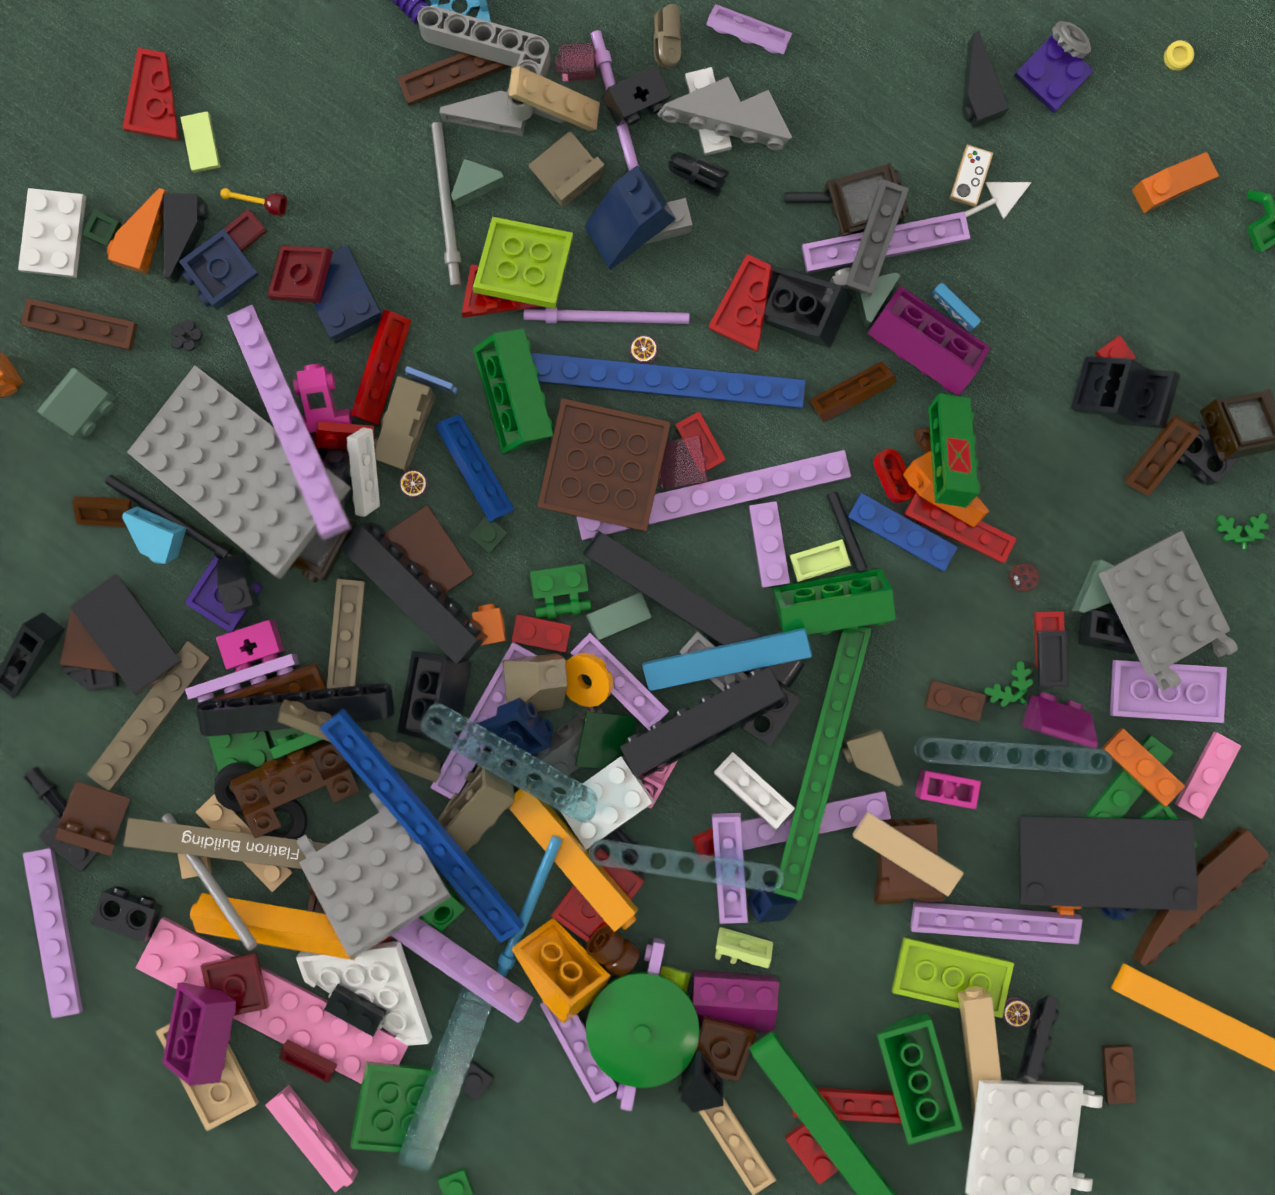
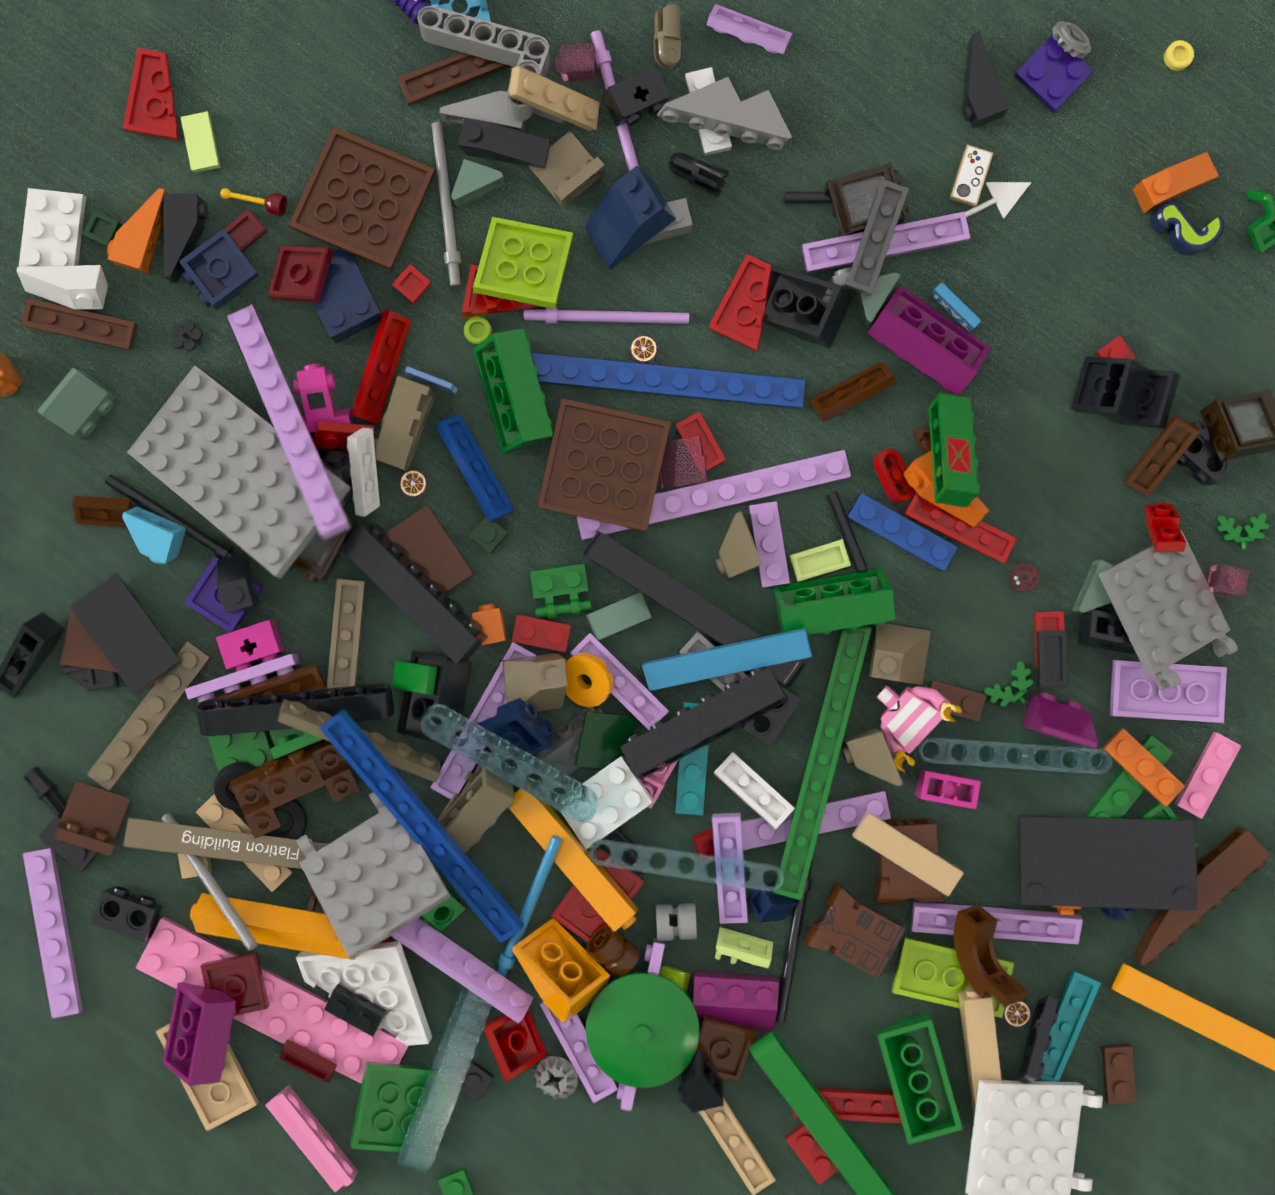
none -> white slope [17,265,108,310]
none -> reddish brown plate [289,127,436,271]
none -> red plate [392,264,432,304]
none -> green tile [392,661,437,695]
none -> black slope [458,118,551,169]
none -> lime tile [464,316,492,345]
none -> red slope [483,1009,548,1081]
none -> light grey gear [533,1056,578,1100]
none -> light grey wheel [656,903,697,941]
none -> teal plate [675,702,709,815]
none -> dark tan slope [715,512,762,579]
none -> black bar [776,857,813,1023]
none -> reddish brown piece [802,881,906,979]
none -> dark tan slope [867,624,931,685]
none -> torso [876,685,962,772]
none -> reddish brown arch [954,904,1028,1007]
none -> teal plate [1040,970,1101,1082]
none -> red slope [1144,502,1186,552]
none -> dark blue animal [1151,201,1224,256]
none -> clear pink brick [1208,564,1250,599]

